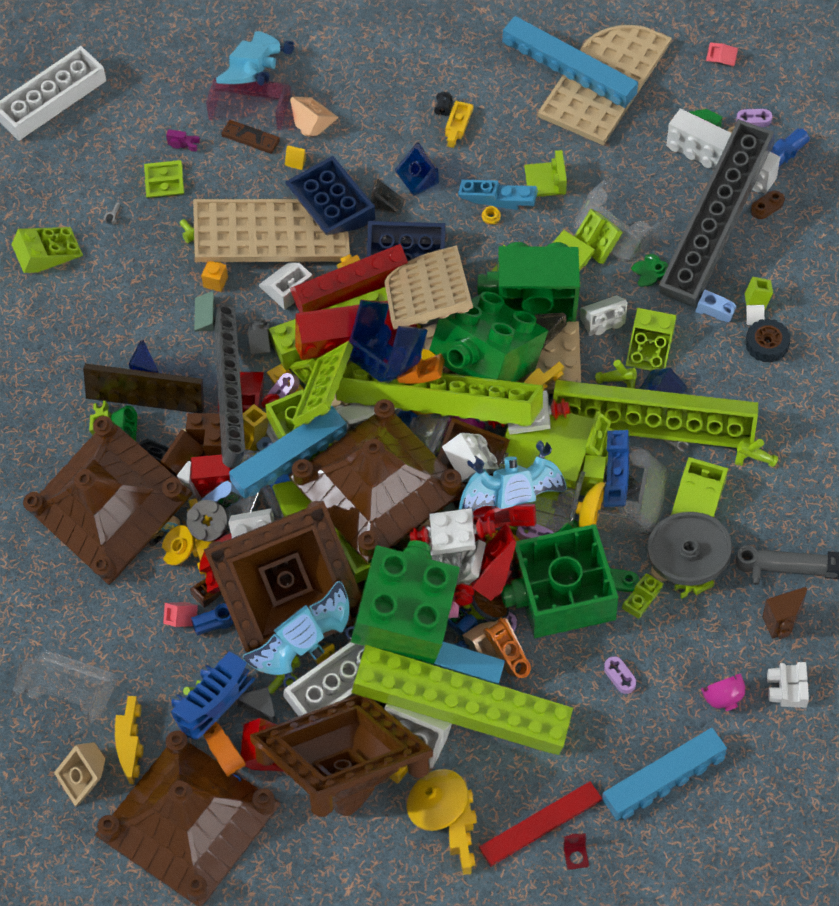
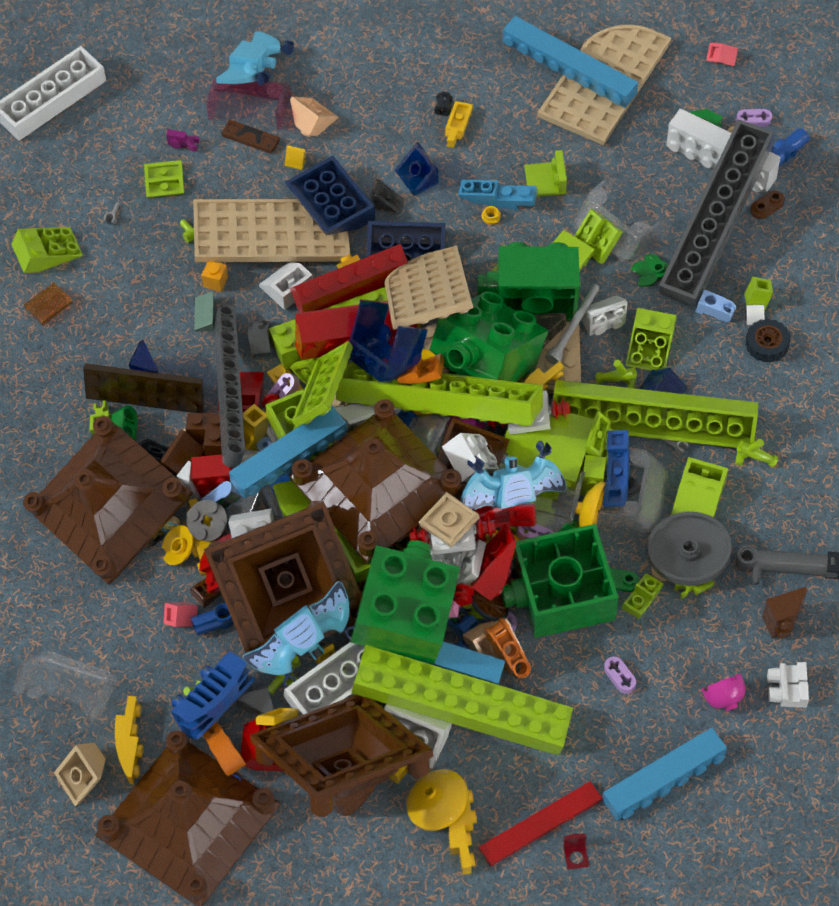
none -> clear orange plate [24,282,73,326]
none -> yellow tile [256,707,298,726]
none -> tan plate [419,492,479,548]
none -> light grey piece [545,284,600,364]

